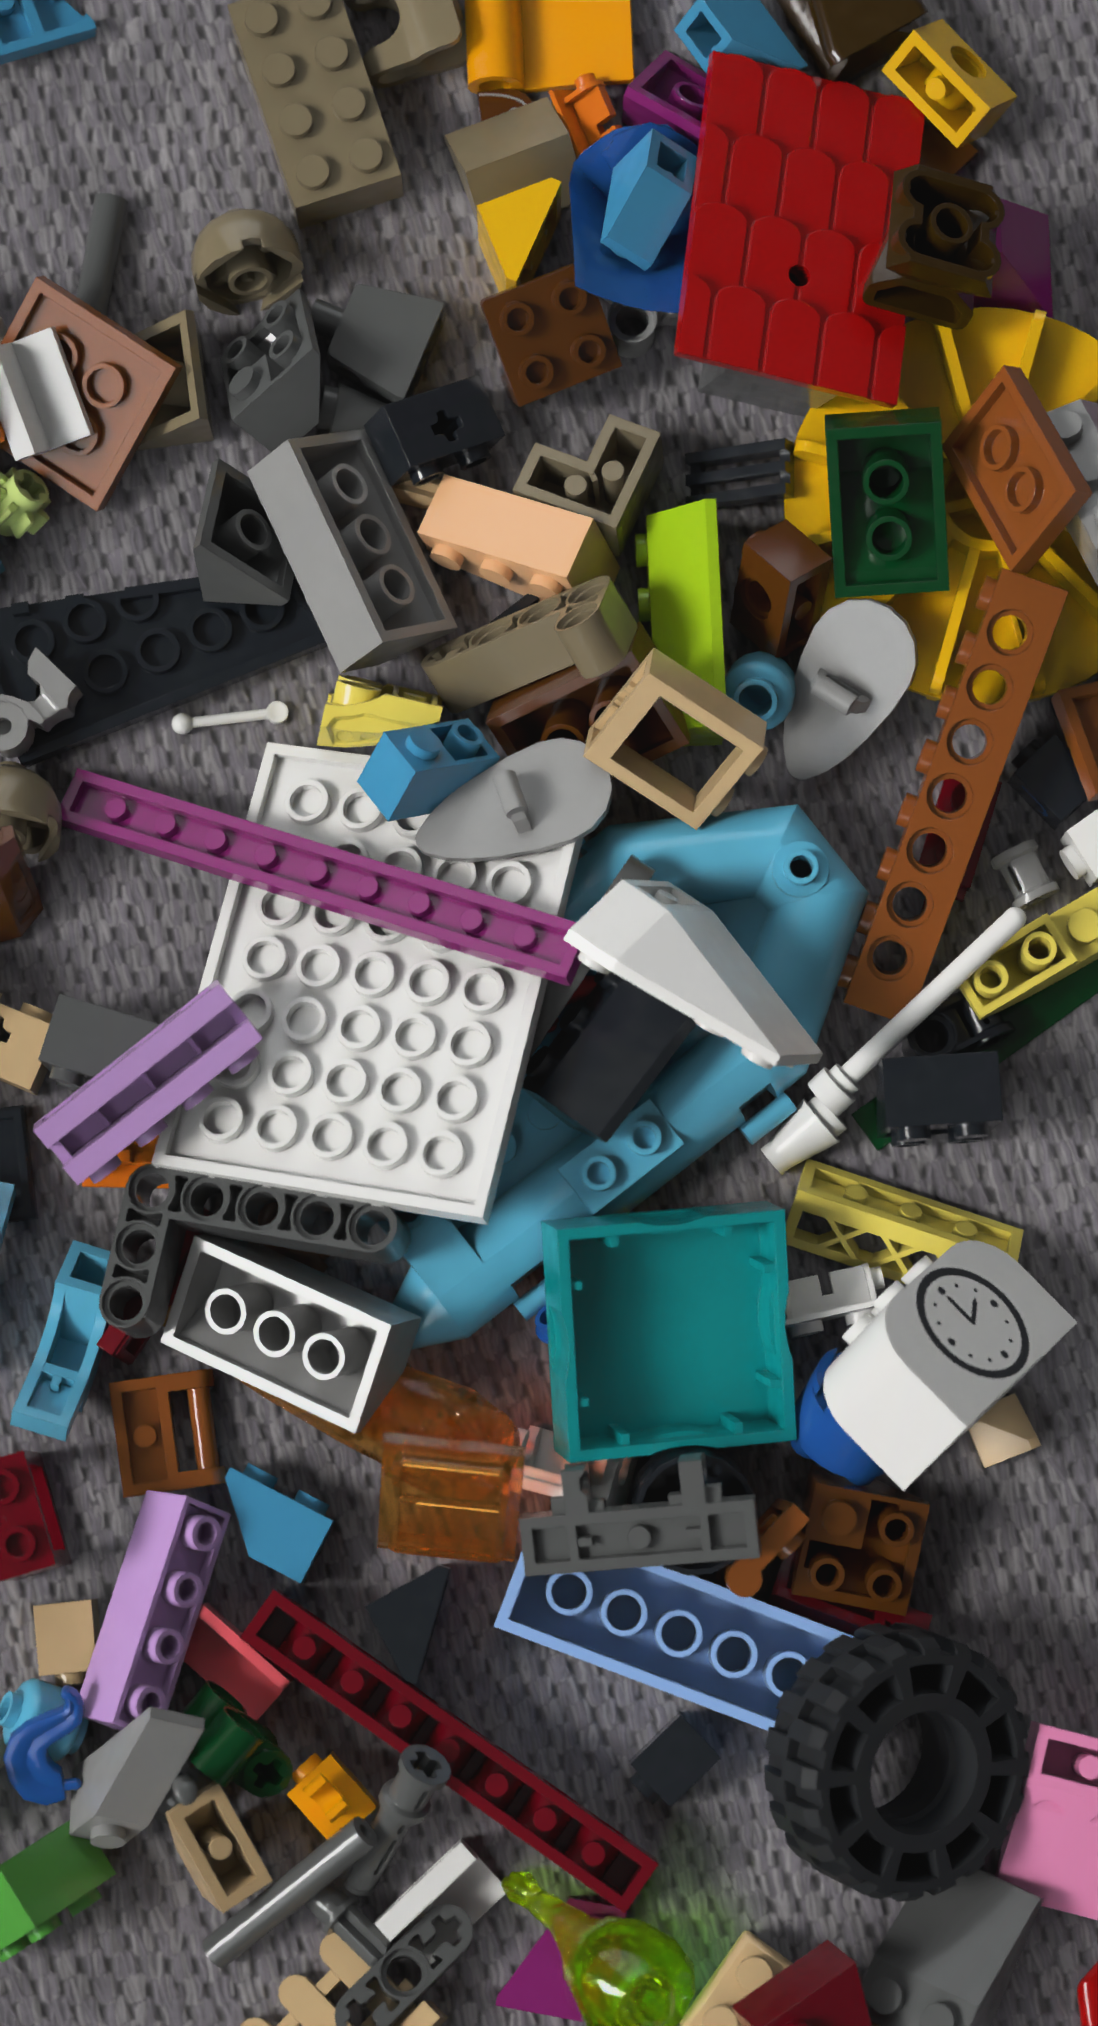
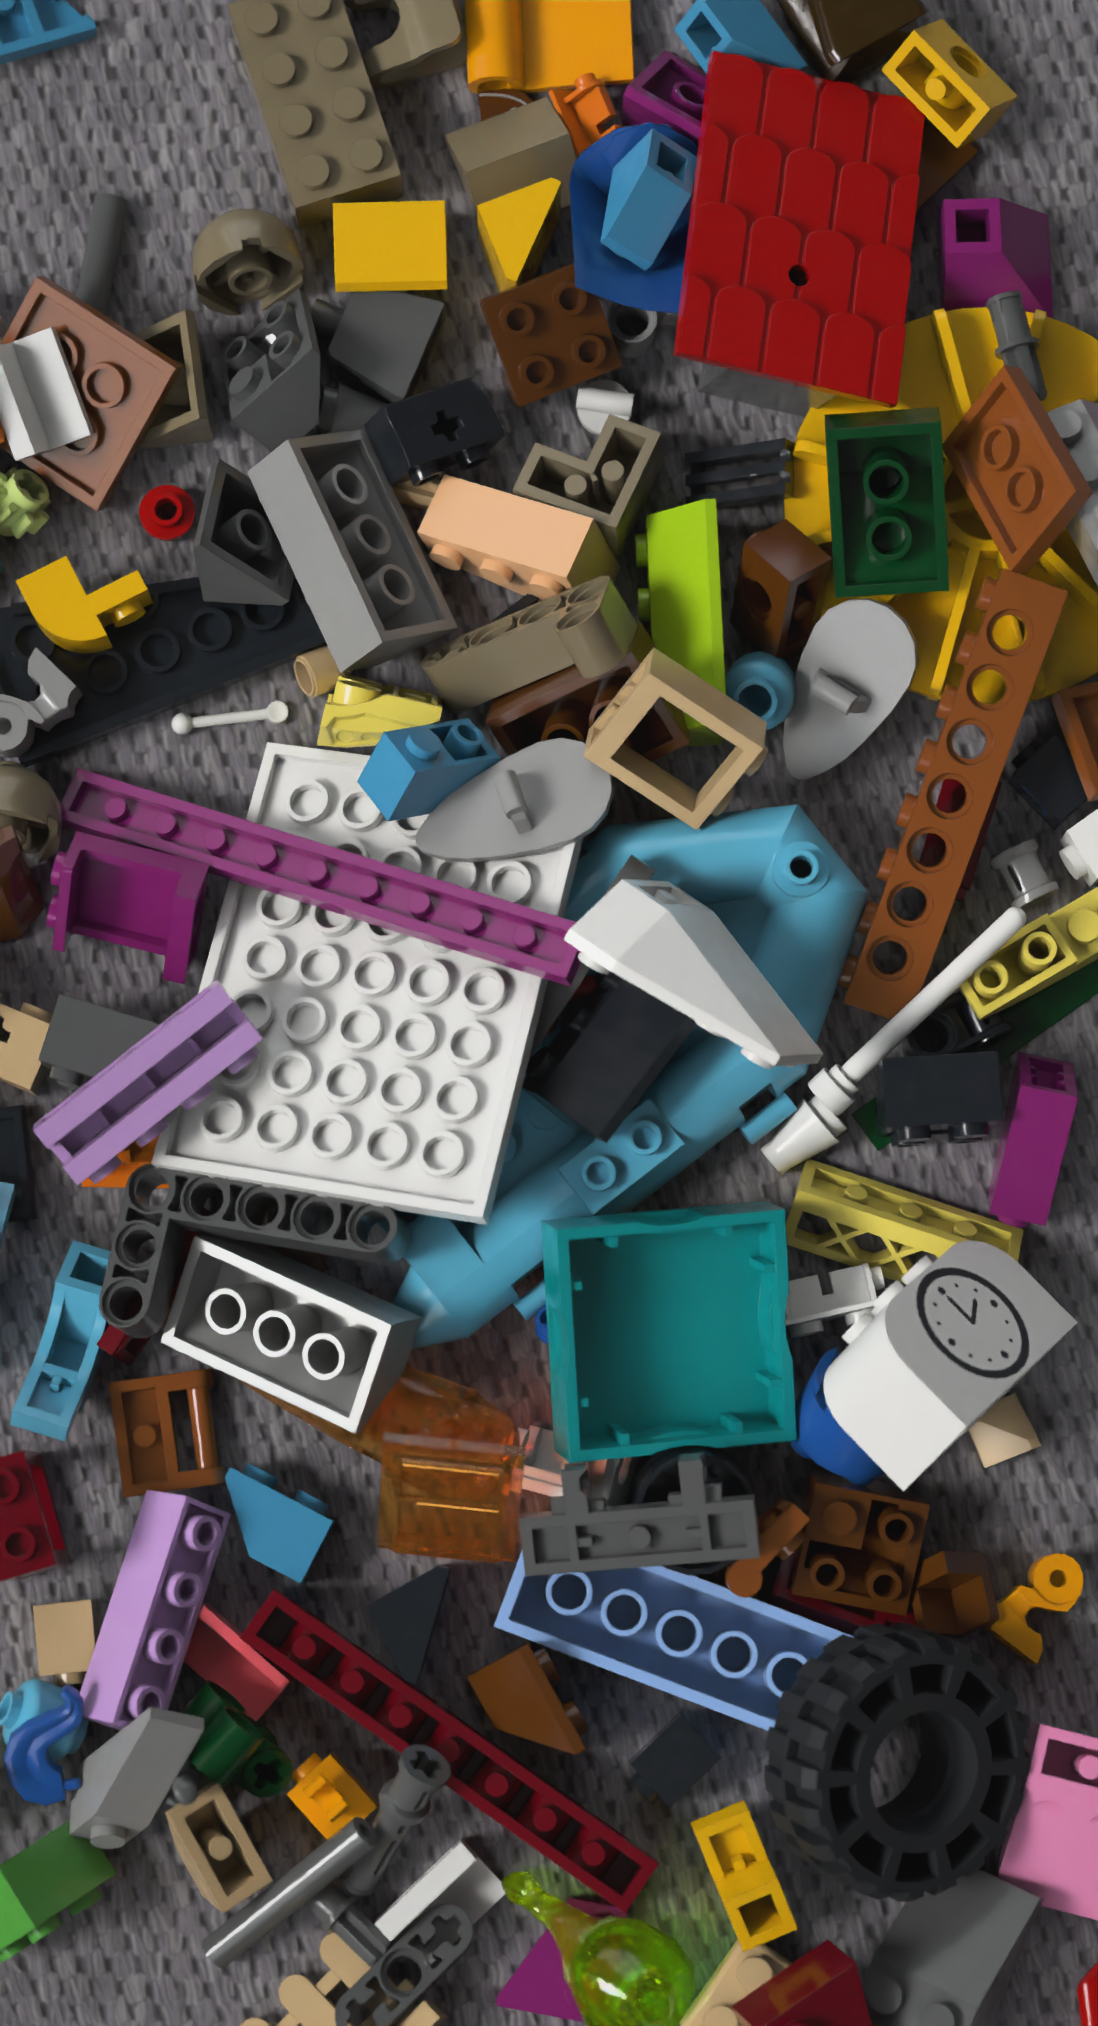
dark brown piece [863,164,1005,330] -> none
none -> yellow brick [16,556,153,653]
none -> magenta panel [46,831,210,984]
none -> red plate [139,485,195,541]
none -> tan piece [294,645,351,698]
none -> yellow slope [333,200,447,292]
none -> reddish brown slope [467,1641,590,1755]
none -> white plate [576,380,634,435]
none -> yellow brick [690,1800,798,1952]
none -> reddish brown panel [910,1550,999,1639]
none -> light orange leg [984,1553,1083,1664]
none -> dark grey axle [986,291,1047,402]
none -> magenta slope [988,1051,1078,1228]

